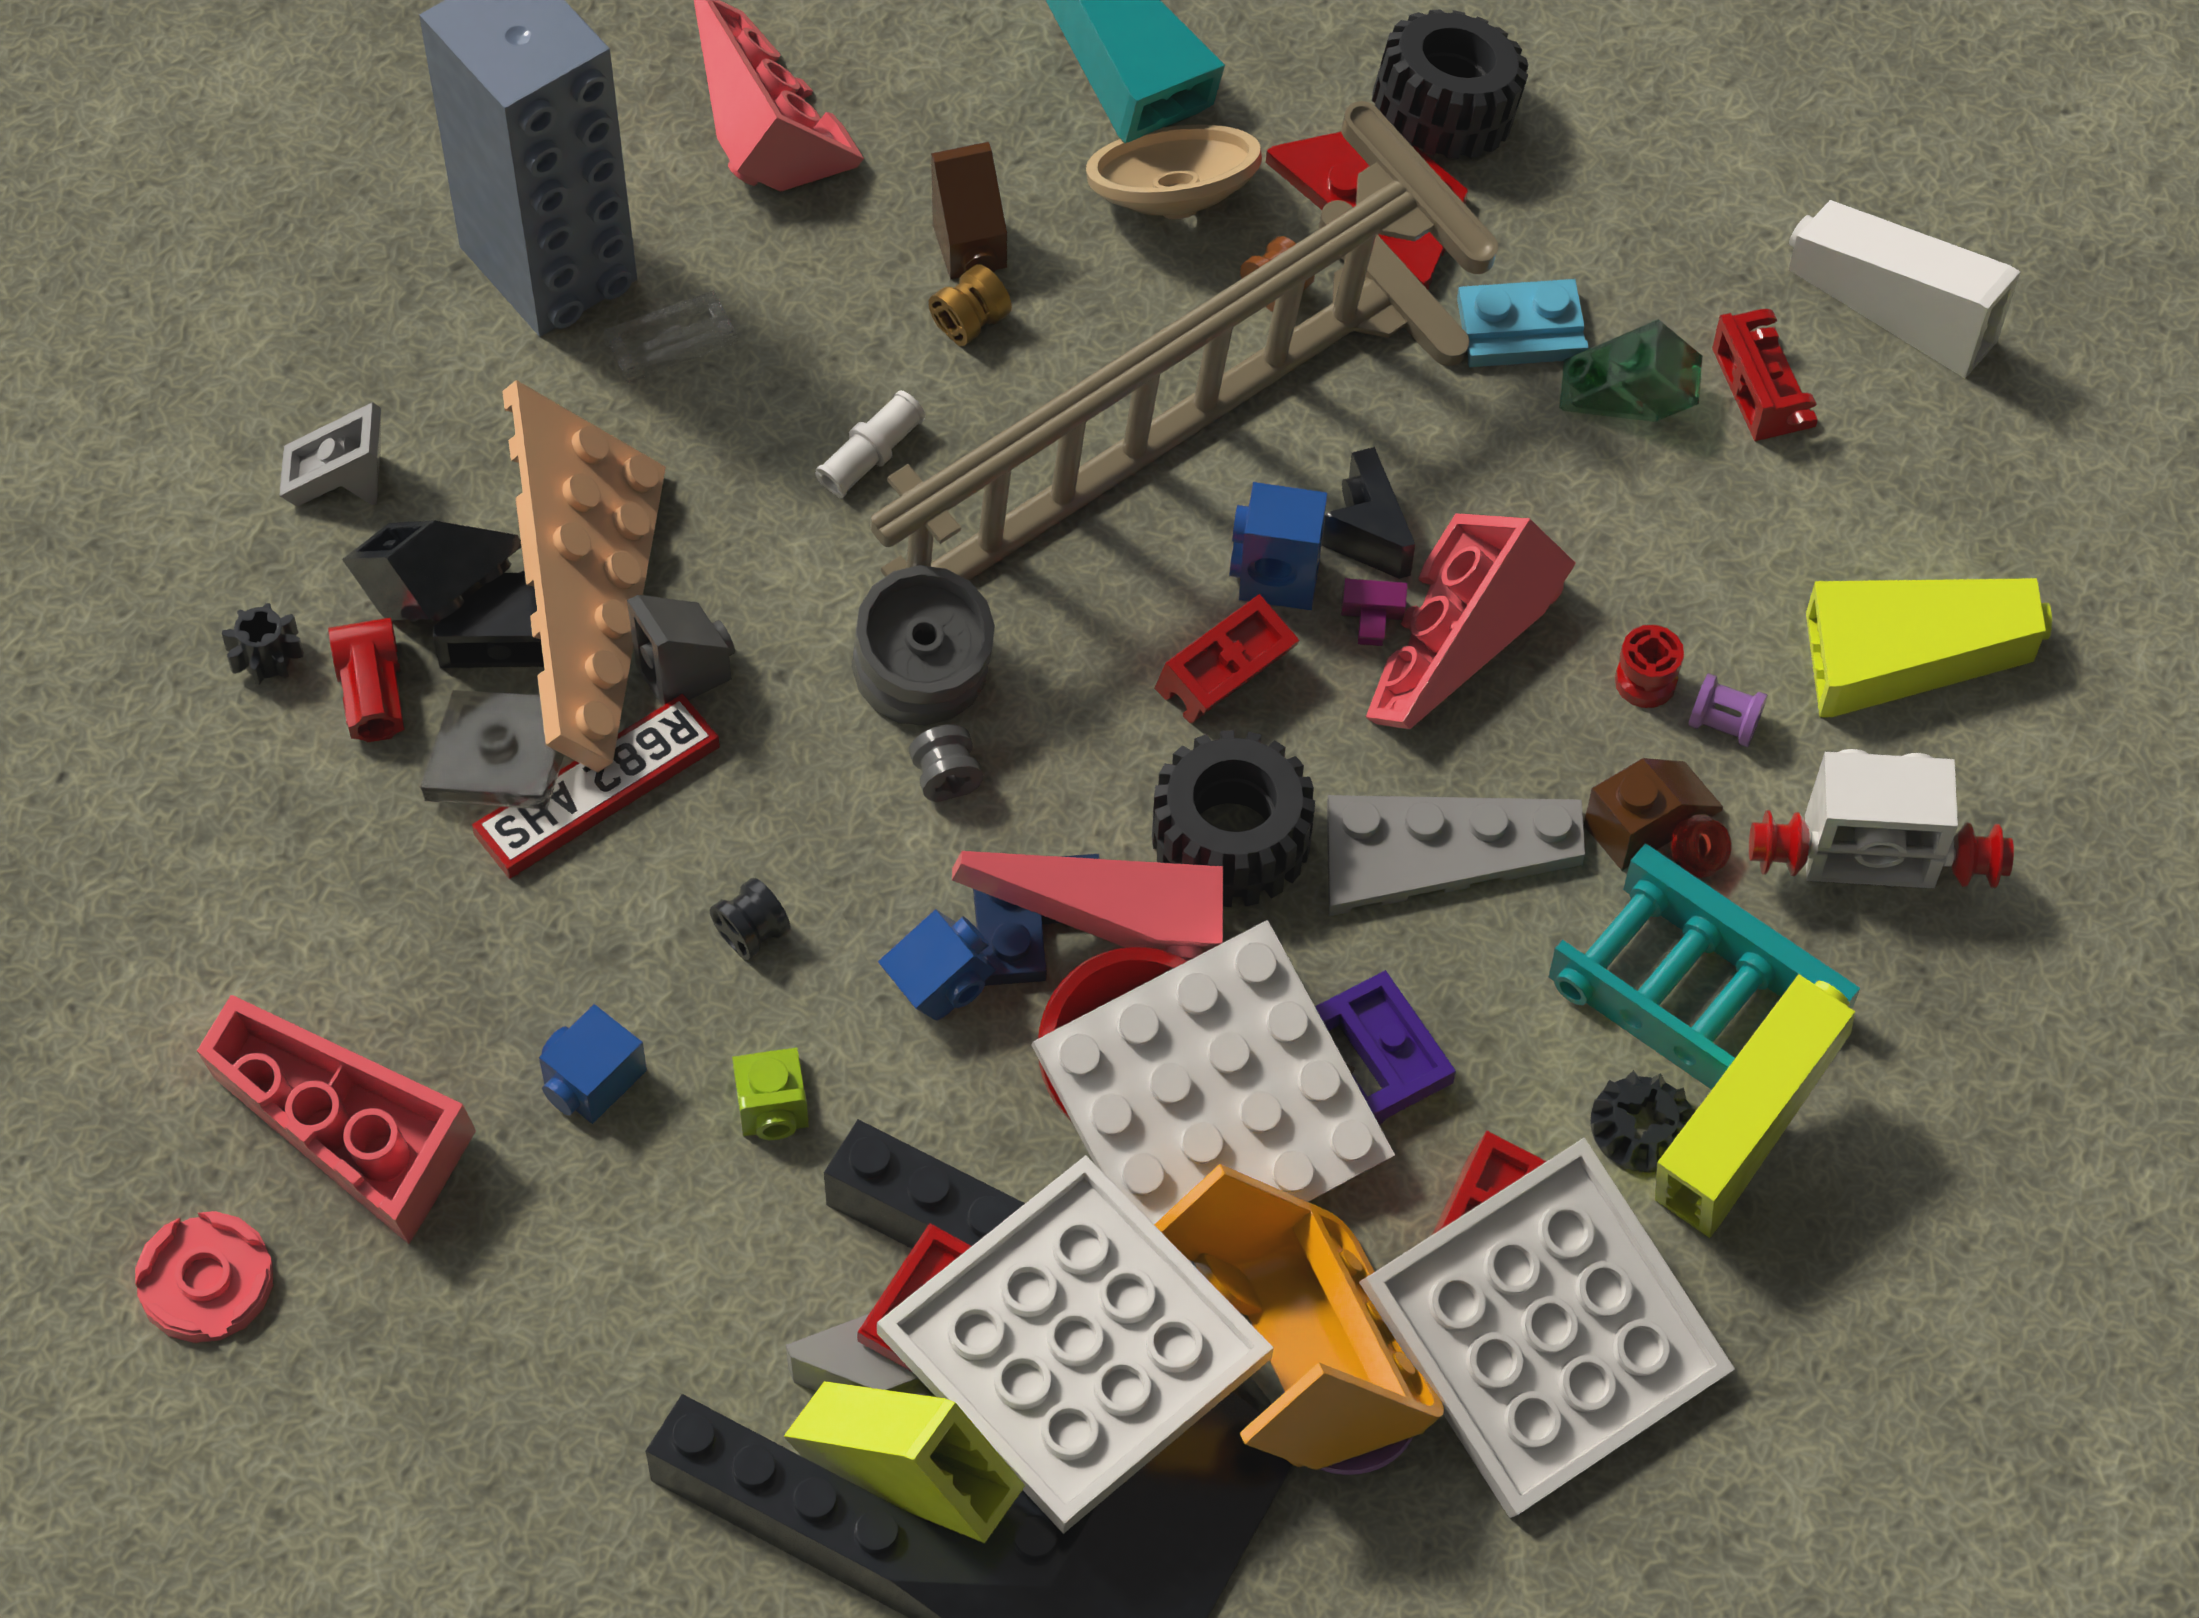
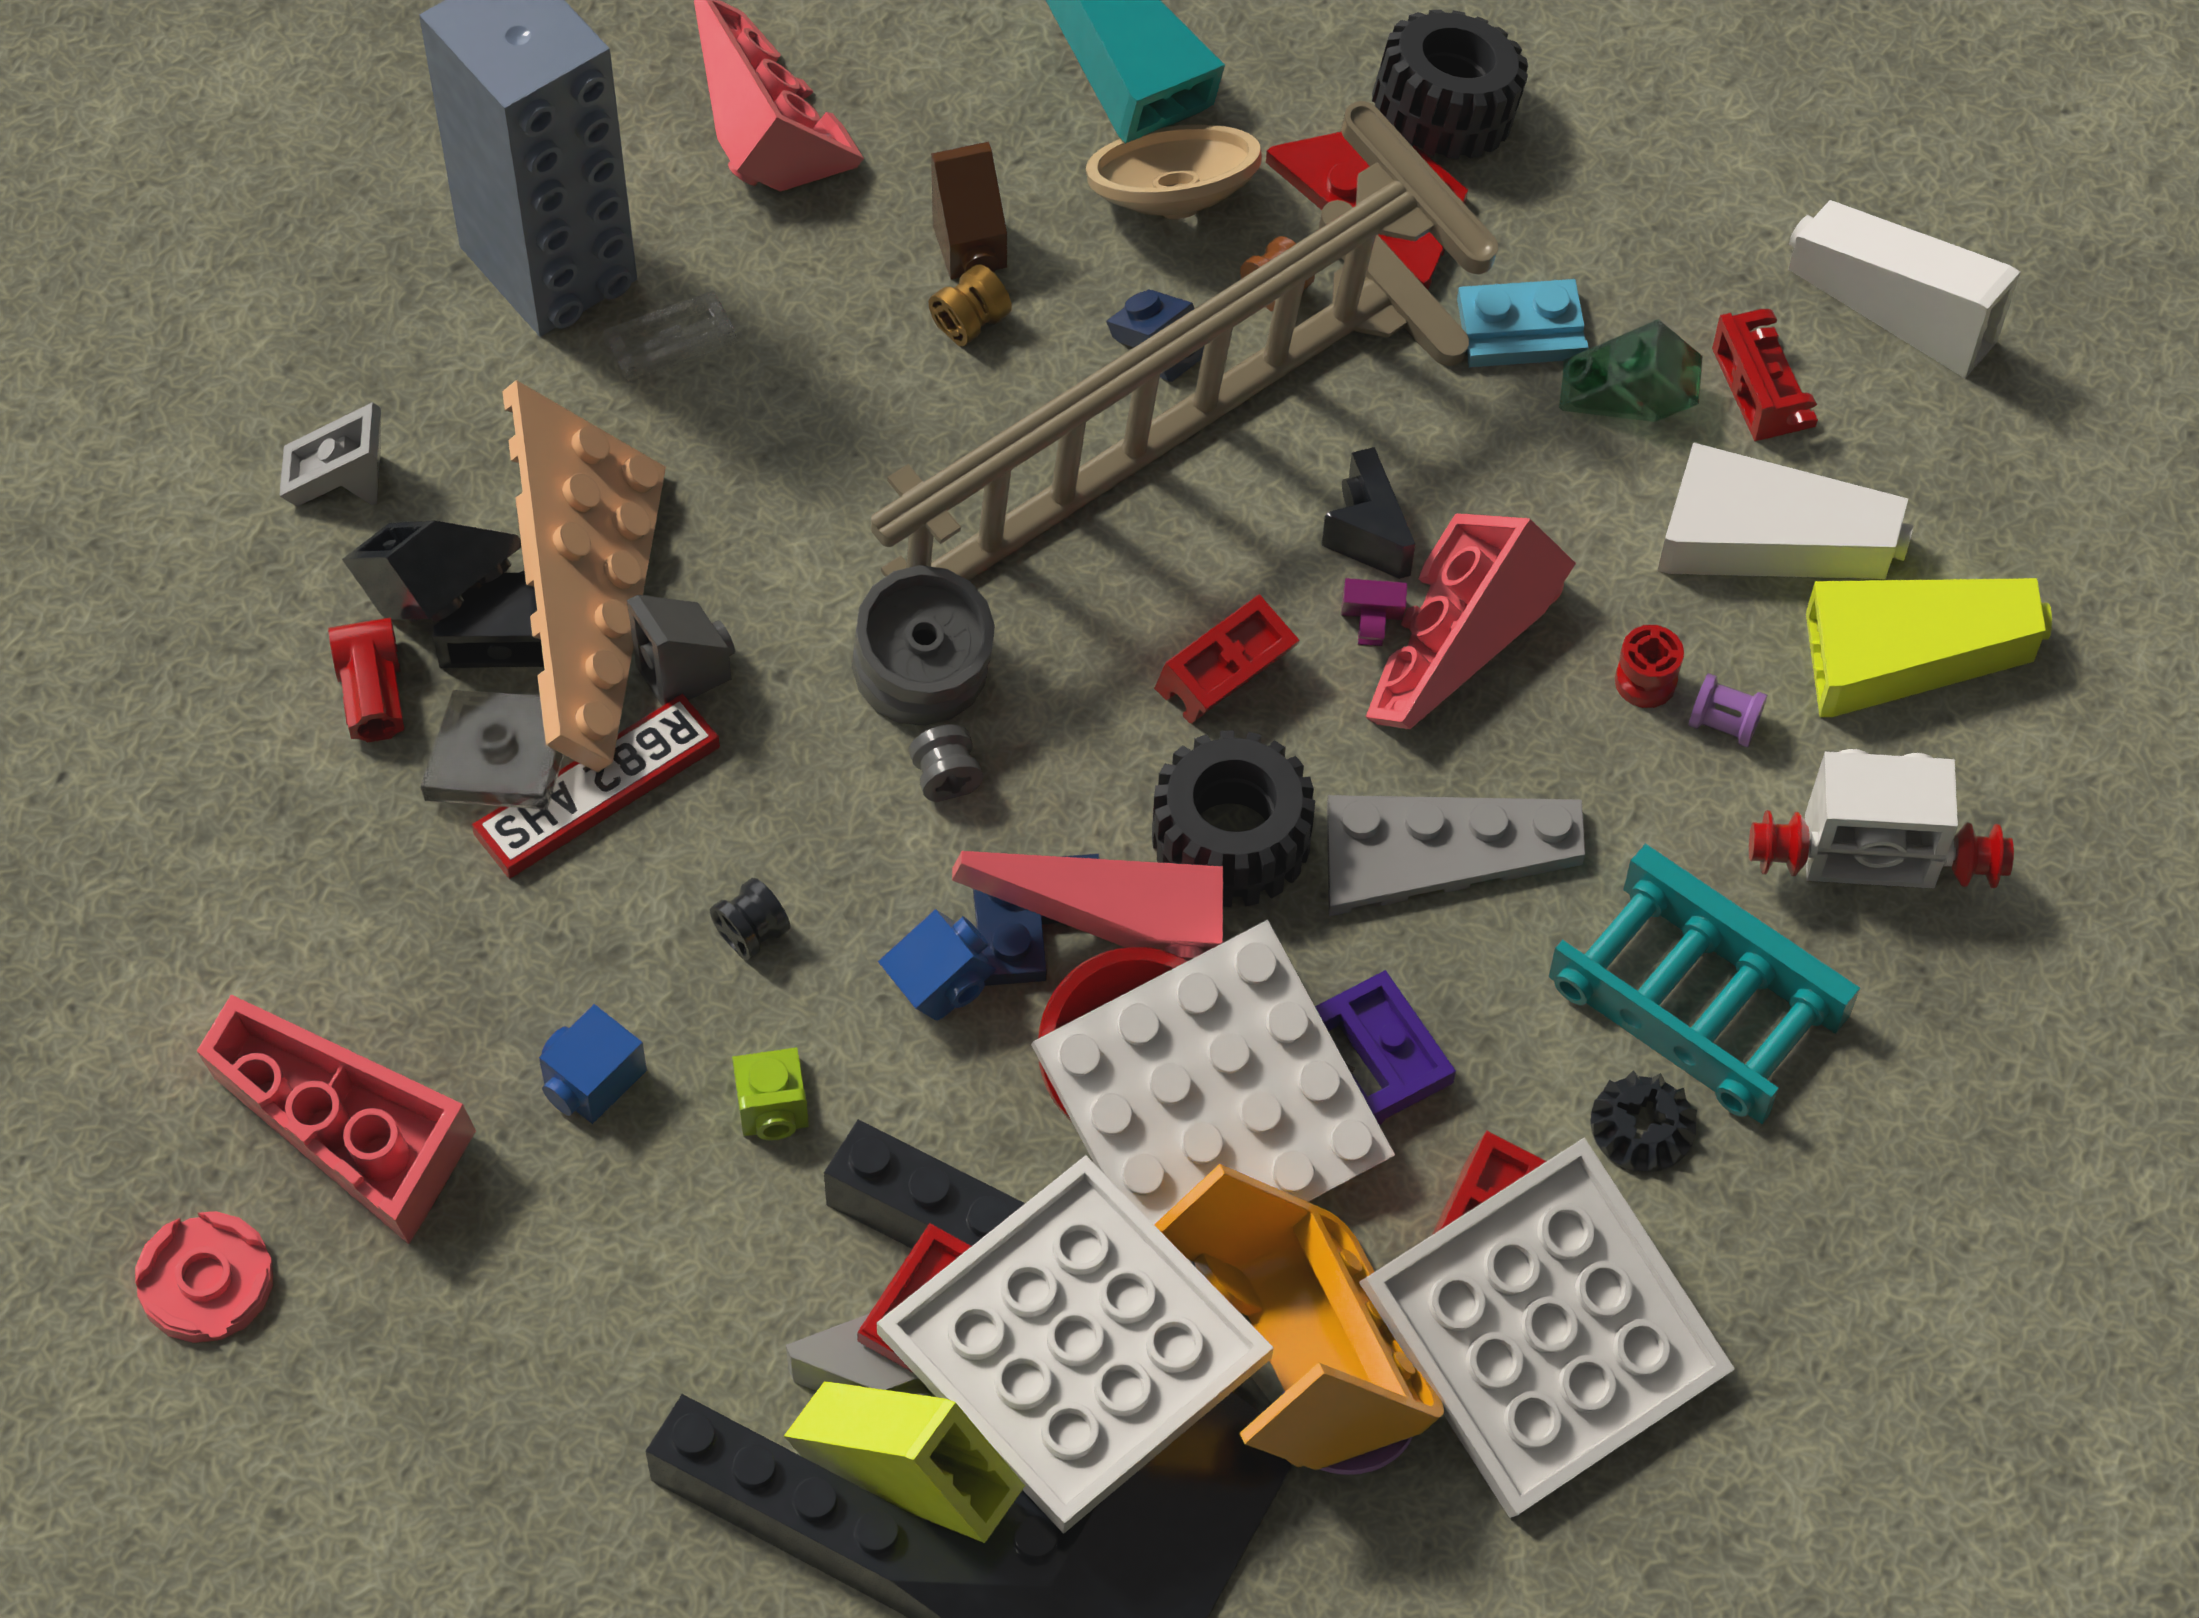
black gear [222,603,304,685] -> none
white pin [815,390,926,498] -> none
blue brick [1229,482,1327,611] -> none
reddish brown slope [1583,758,1723,871] -> none
neon yellow slope [1655,974,1855,1238] -> none
clear red plate [1672,814,1732,878] -> none
none -> dark blue bracket [1106,289,1204,382]
none -> white slope [1657,443,1914,579]

